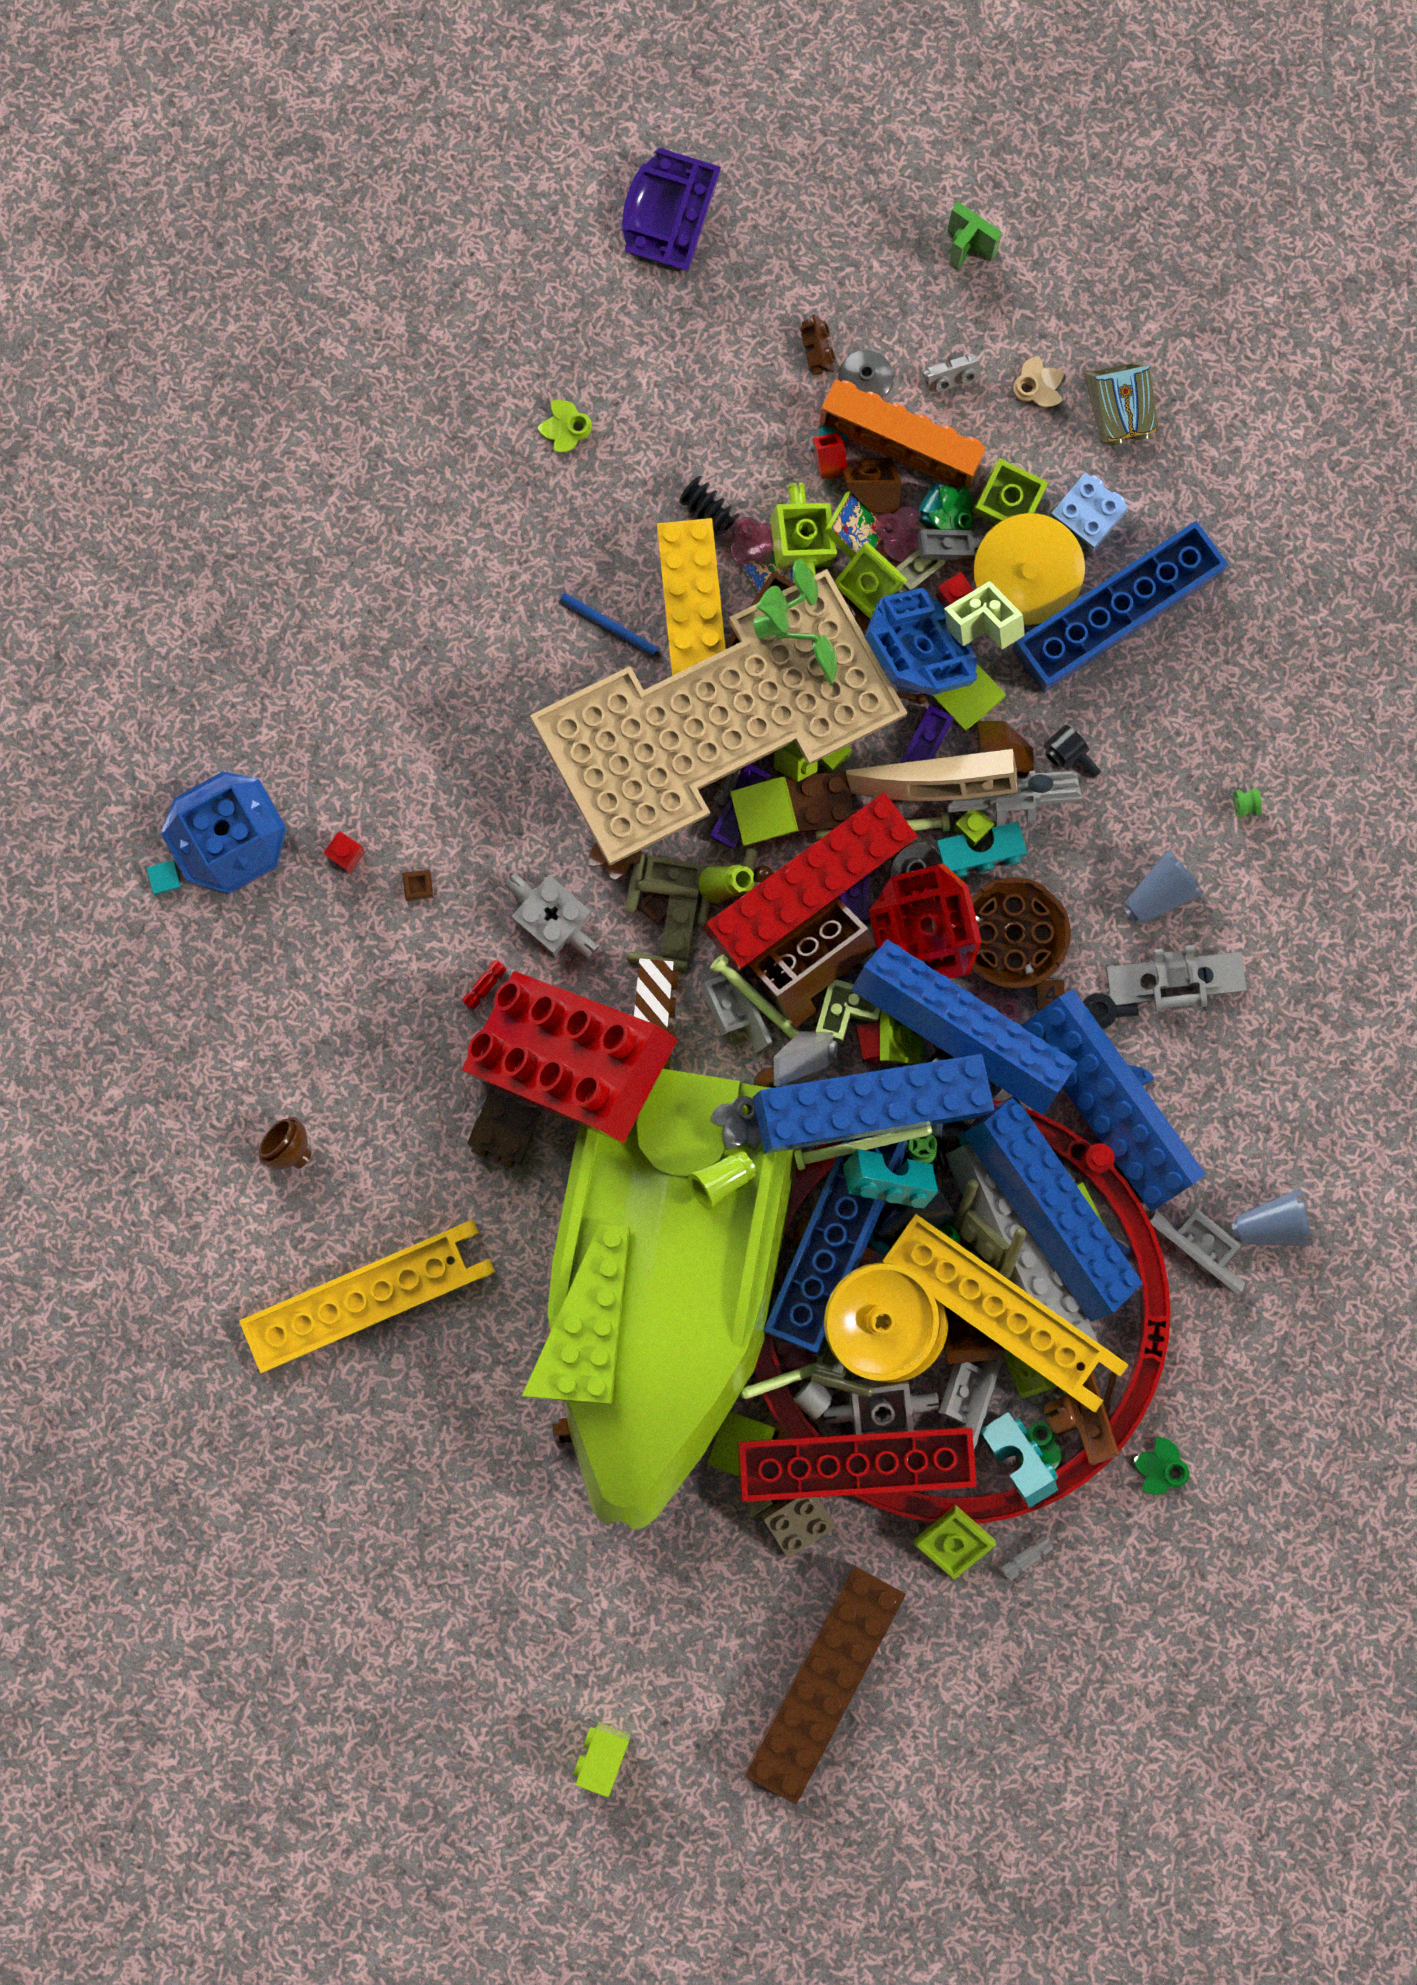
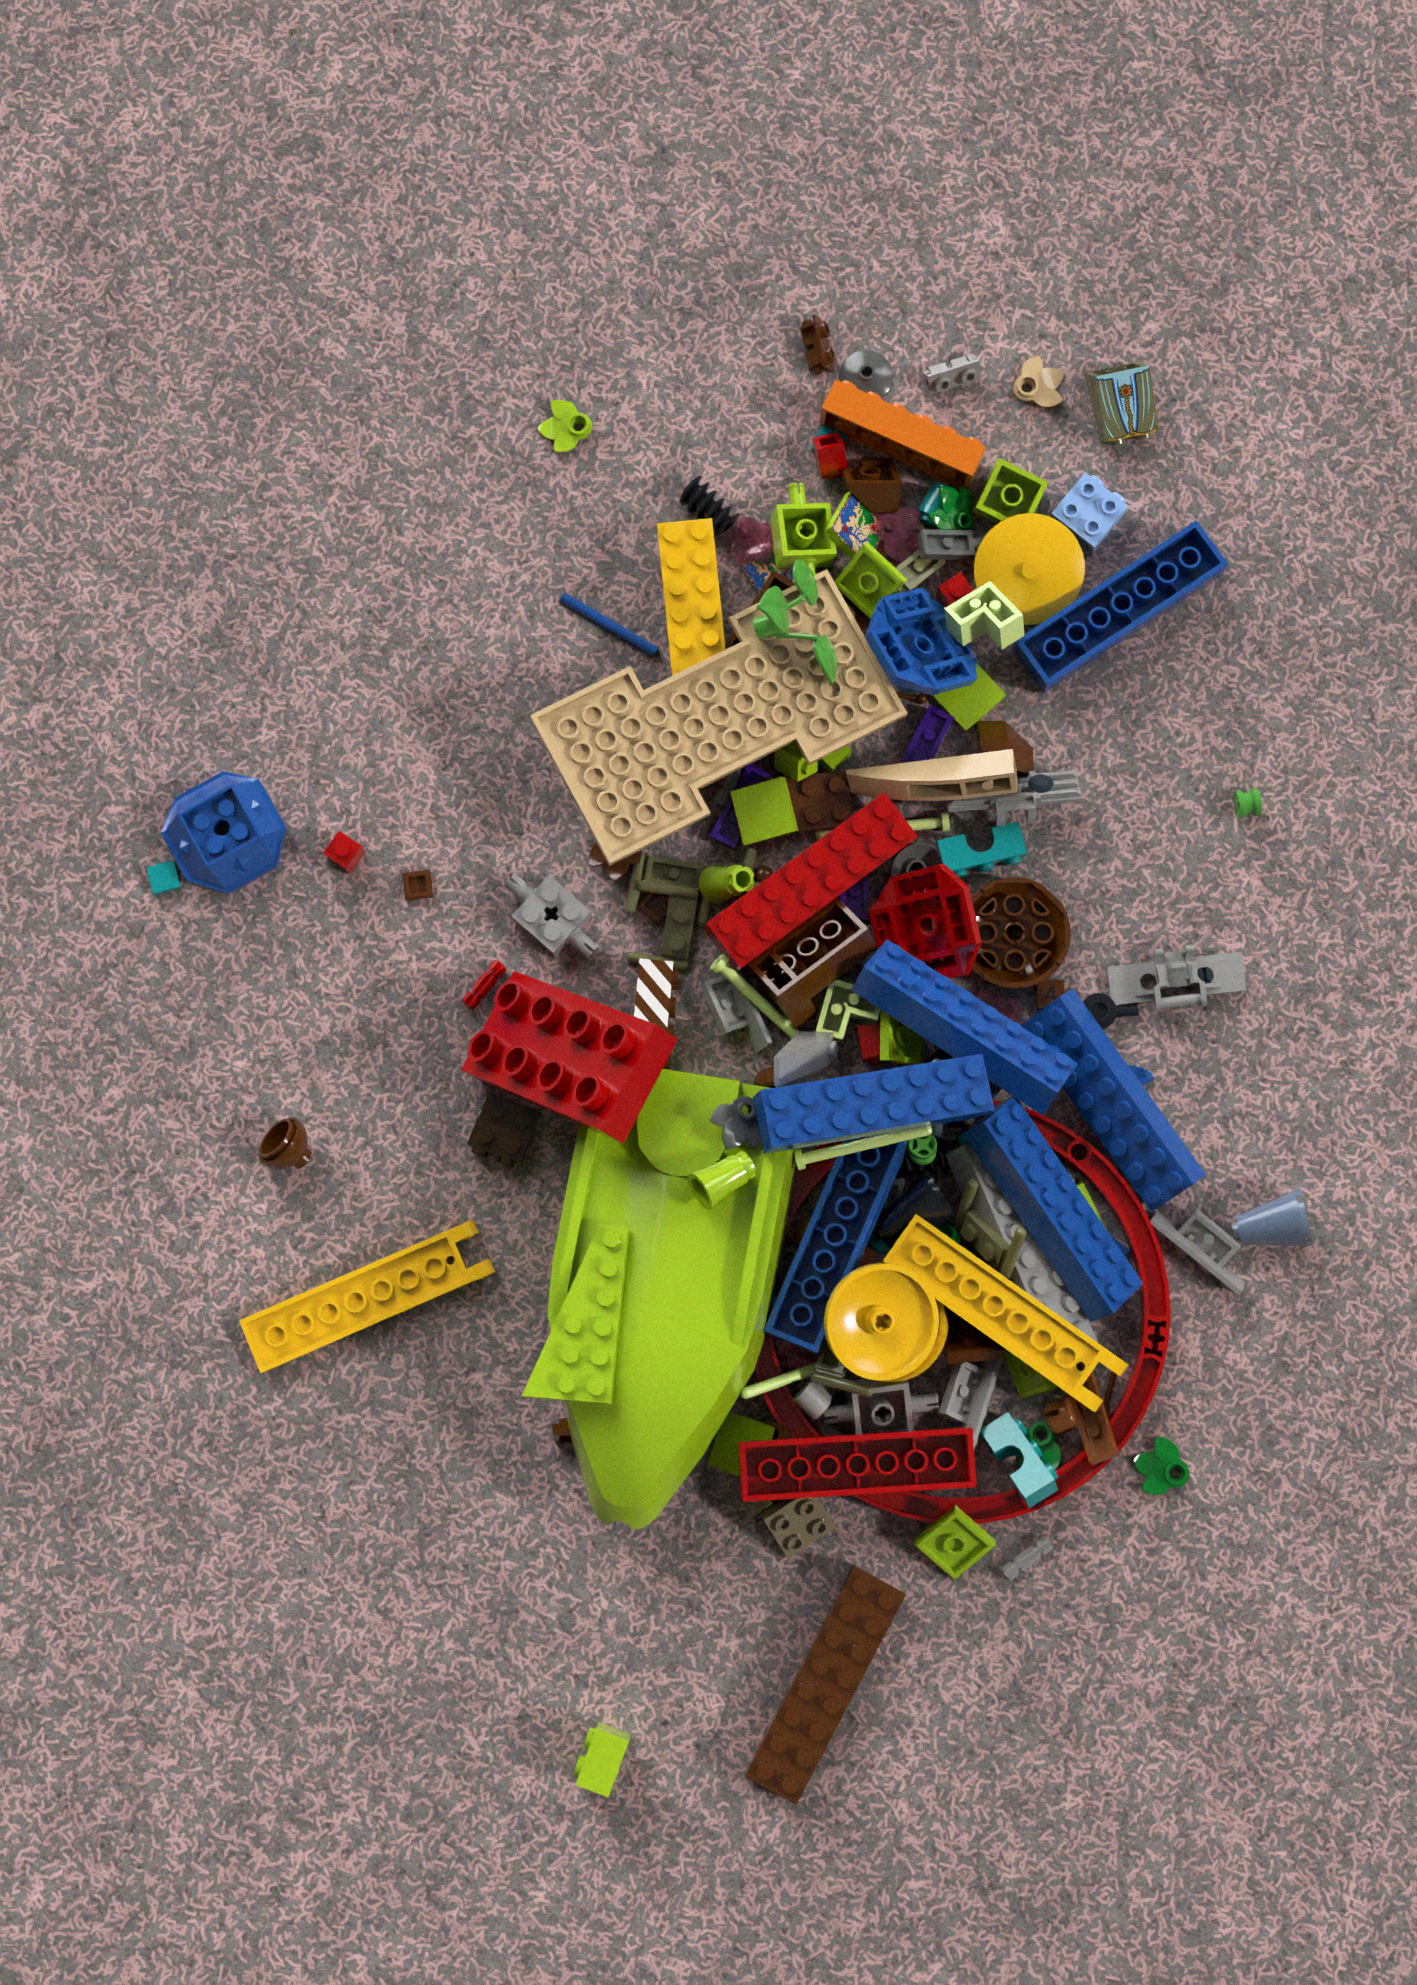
dark purple slope [622,148,721,272] -> none
teal arch [843,1149,938,1209] -> none
bright green bracket [947,202,1002,270] -> none
lime brick [953,810,995,849] -> none
black piece [1044,725,1101,778] -> none
red brick [1081,1144,1115,1175] -> none
sand blue cone [1124,849,1204,924] -> none

